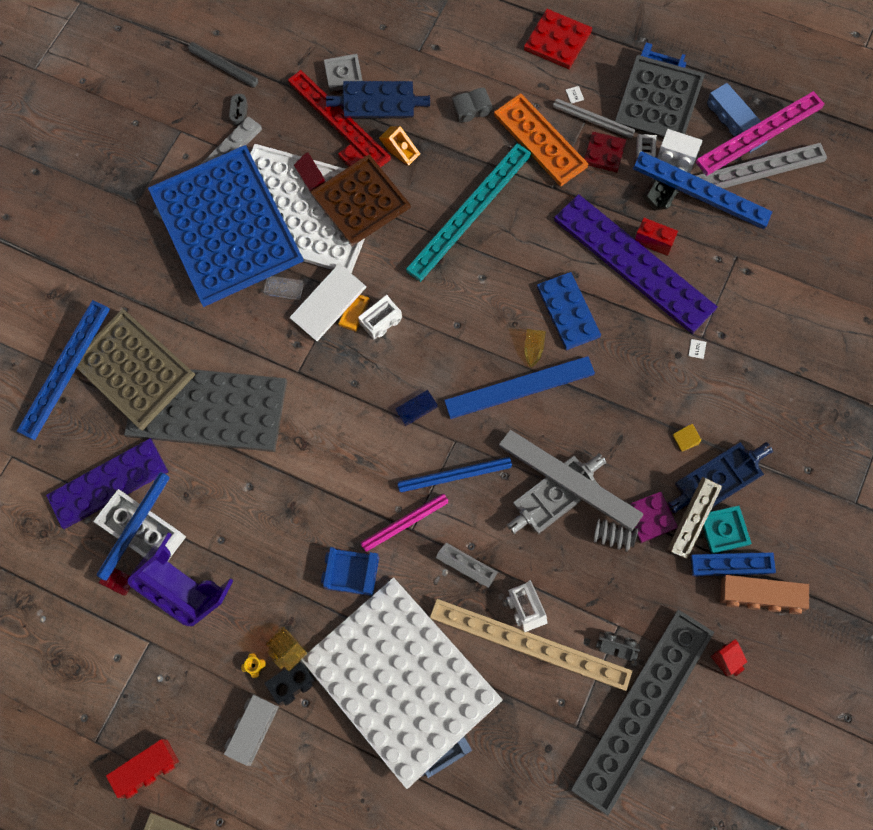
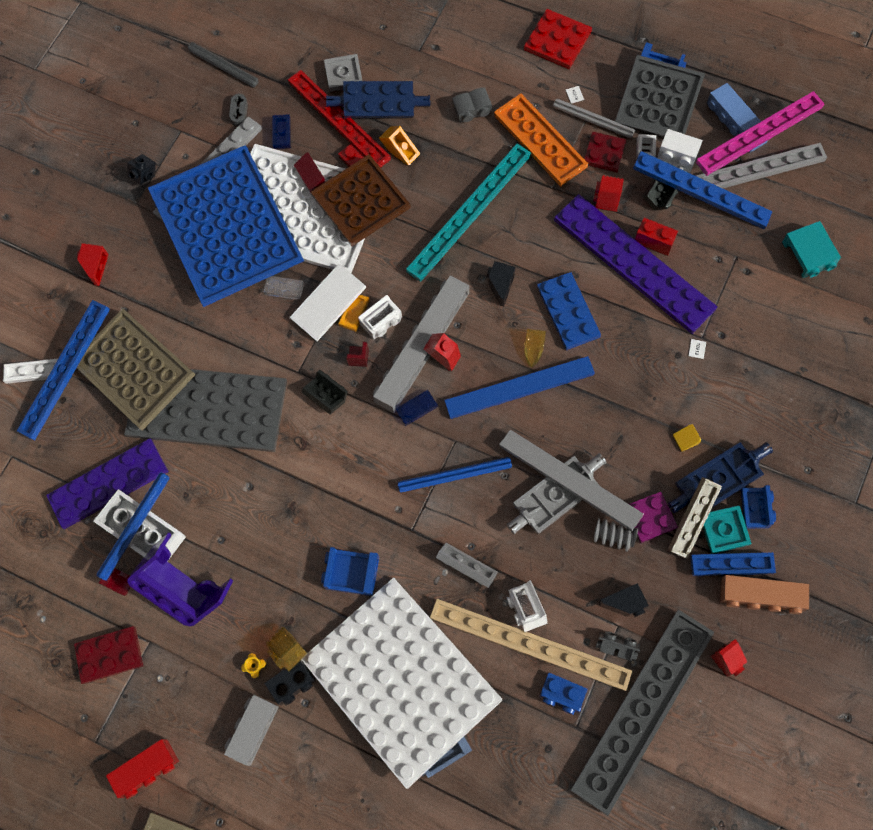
dark pink axle [361,494,448,552] -> none
none -> white tile [3,359,58,384]
none -> dark red plate [74,626,143,684]
none -> red slope [77,243,109,286]
none -> black brick [127,154,156,185]
none -> clear blue plate [272,114,291,149]
none -> pearl dark grey bracket [302,370,348,415]
none -> dark red panel [346,342,369,367]
none -> light grey brick [373,276,469,413]
none -> red slope [423,333,461,371]
none -> black slope [486,261,516,307]
none -> blue bracket [539,673,588,715]
none -> red brick [593,175,624,212]
none -> black slope [598,583,649,618]
none -> blue bracket [741,485,776,529]
none -> teal panel [782,221,841,278]

